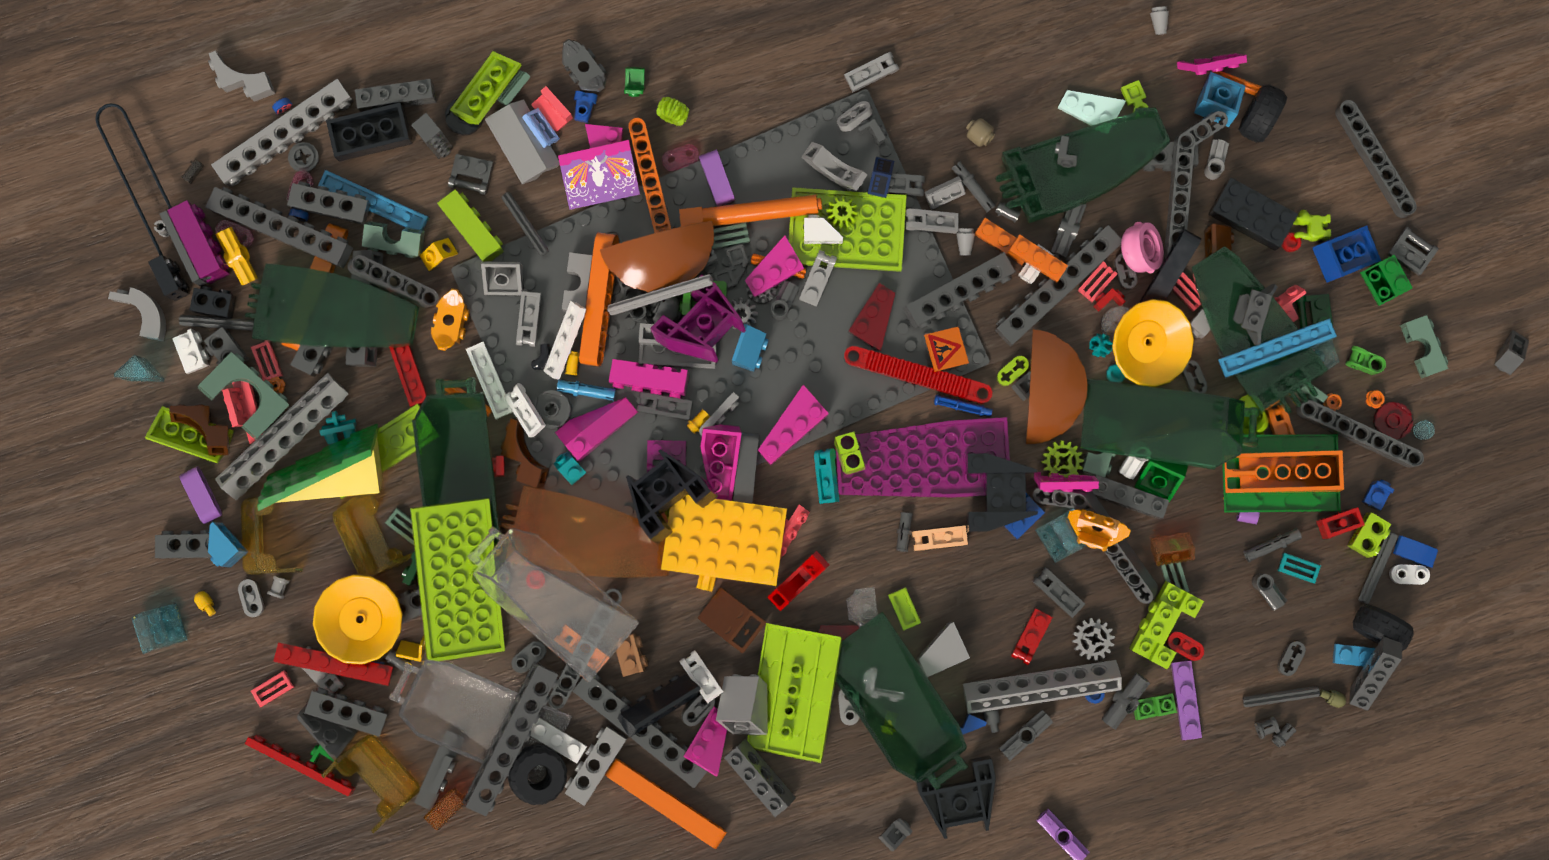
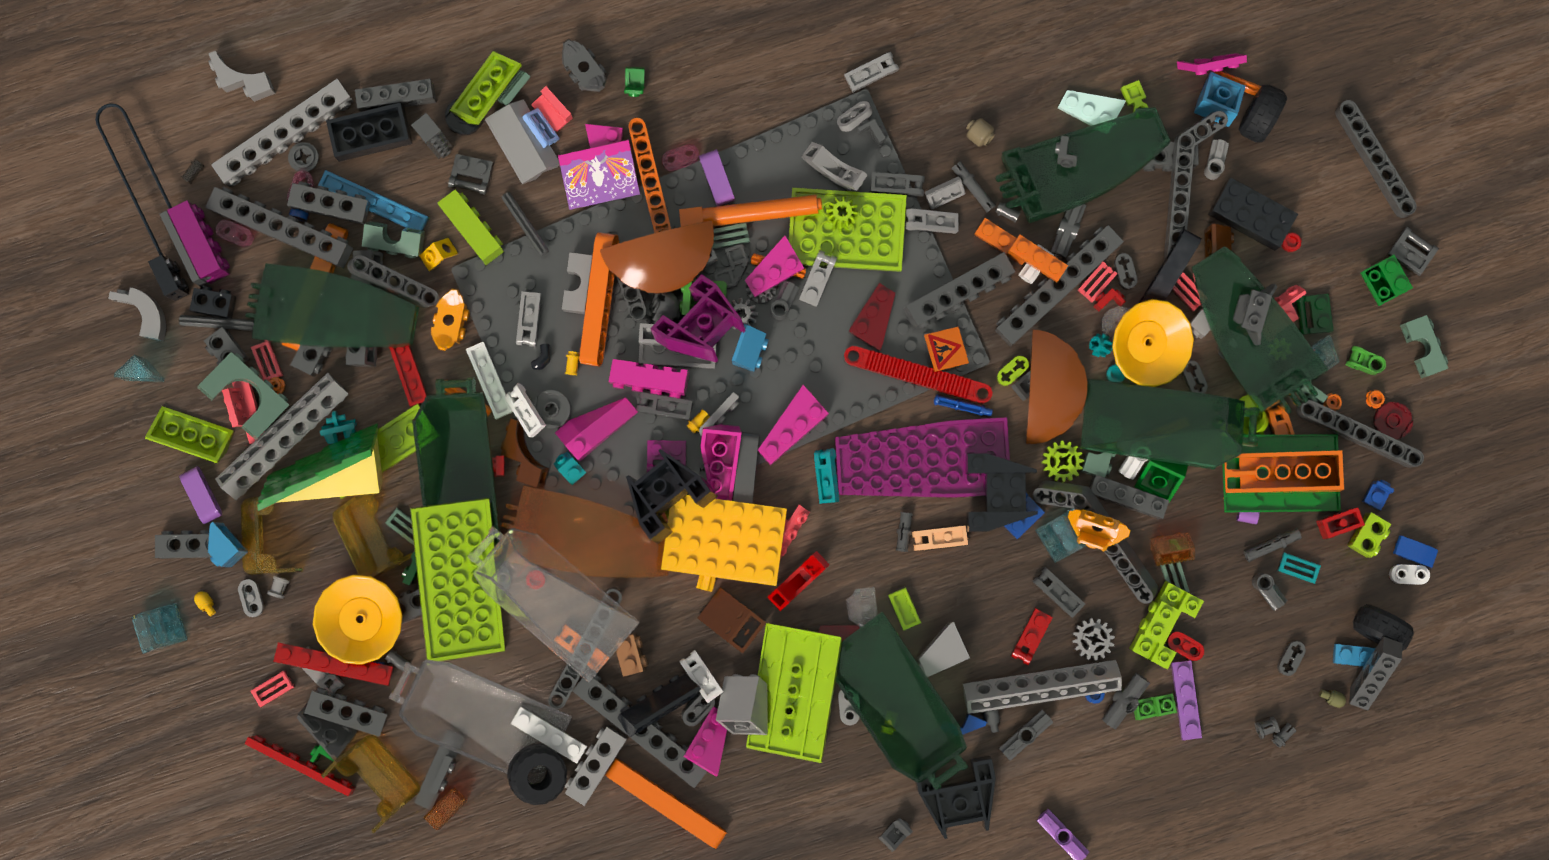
light grey pin [154,220,170,237] -> none
reddish brown arch [169,404,230,455] -> none
white bracket [172,329,209,374] -> none
yellow piece [215,227,258,286] -> none
blue tile [272,98,292,114] -> none
yellow bracket [396,635,426,662] -> none
dark grey brick [462,662,558,816] -> none
light grey slope [481,262,523,295] -> none
dark grey plate [511,641,547,673] -> none
white plate [544,301,586,379] -> none
dark azure pin [557,379,616,401] -> none
blue plate [574,91,598,123] -> none
light grey axle [607,274,713,316] -> none
lime gear [656,97,689,126] -> none
dark grey brick [724,739,796,817] -> none
white slope [804,215,843,244] -> none
lime piece [834,432,865,474] -> none
clear bracket [863,667,906,702] -> none
slope [868,157,895,198] -> none
light grey cone [956,228,975,255] -> none
dark pink wing [1034,472,1099,492] -> none
bright pink piece [1121,222,1164,273] -> none
light grey cone [1150,6,1169,35] -> none
dark azure tile [1218,318,1337,378] -> none
dark grey axle [1243,686,1320,707] -> none
lime animal [1293,210,1331,242] -> none
blue slope [1312,226,1381,283] -> none
dark grey axle [1358,532,1398,604] -> none
clear light blue tile [1414,420,1435,440] -> none
dark grey slope [1494,330,1529,375] -> none

